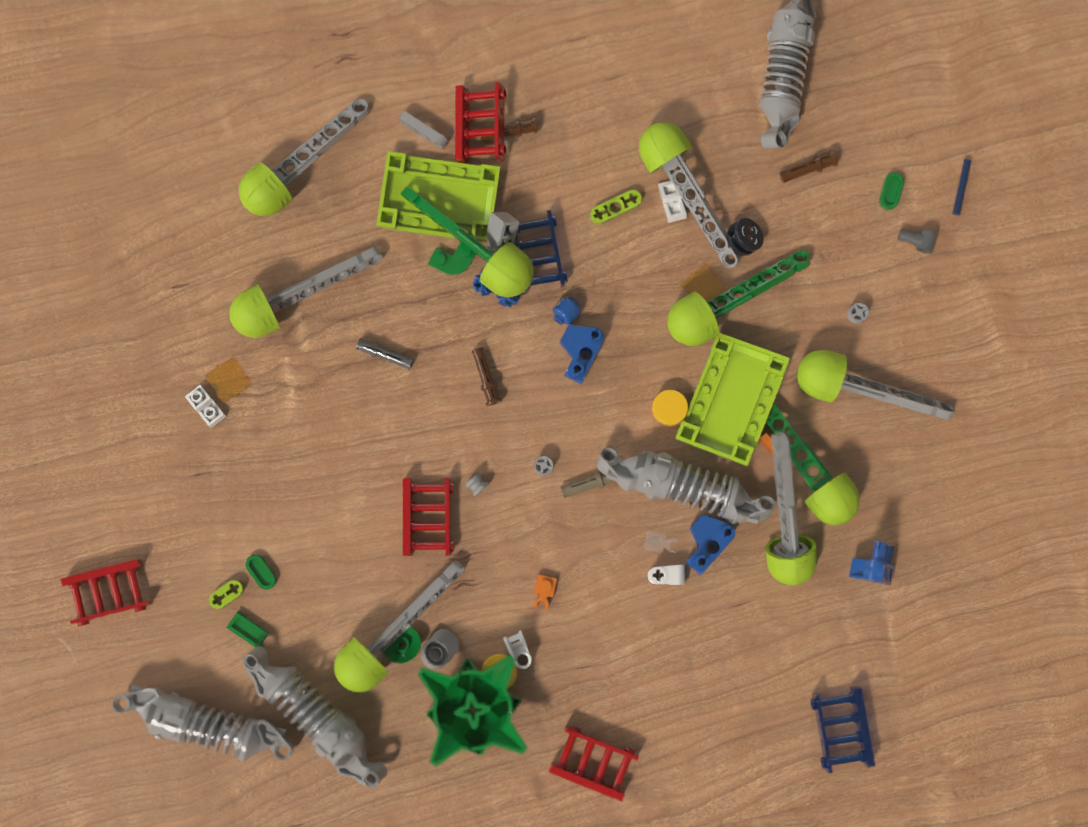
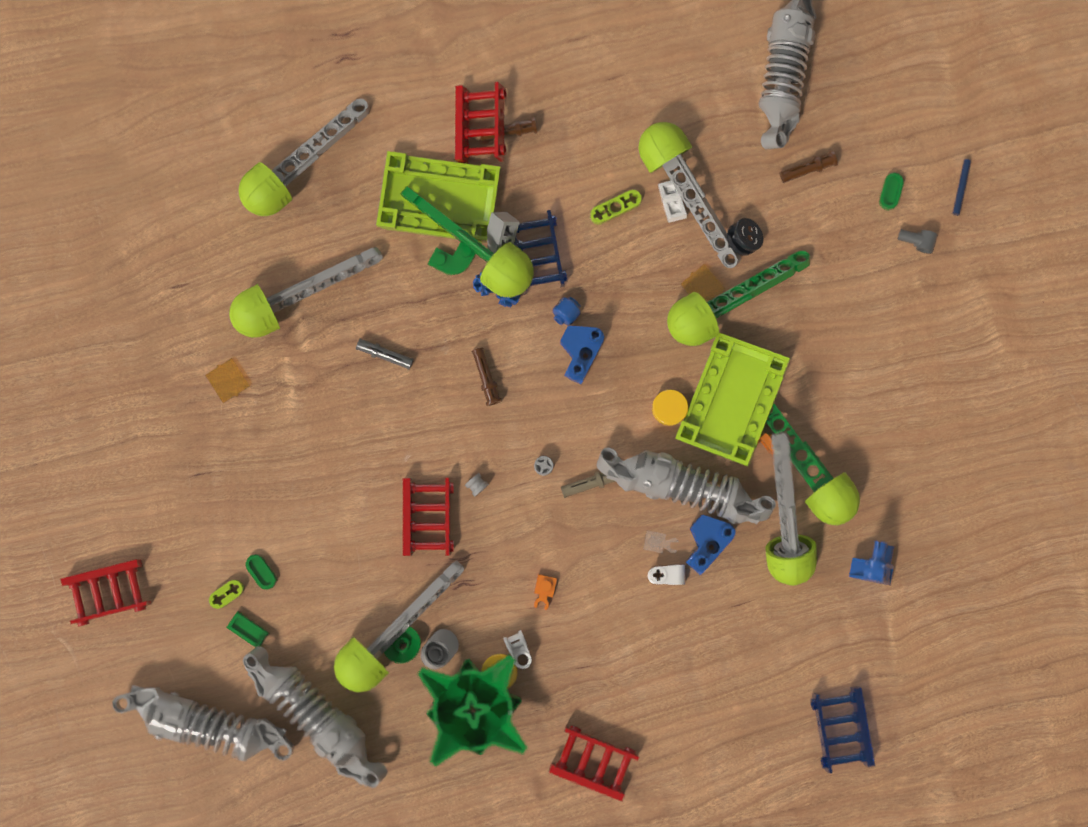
white slope [185,385,226,428] -> none
light grey beam [398,111,448,149] -> none
piece [797,350,955,420] -> none
light grey wheel [847,303,869,324] -> none

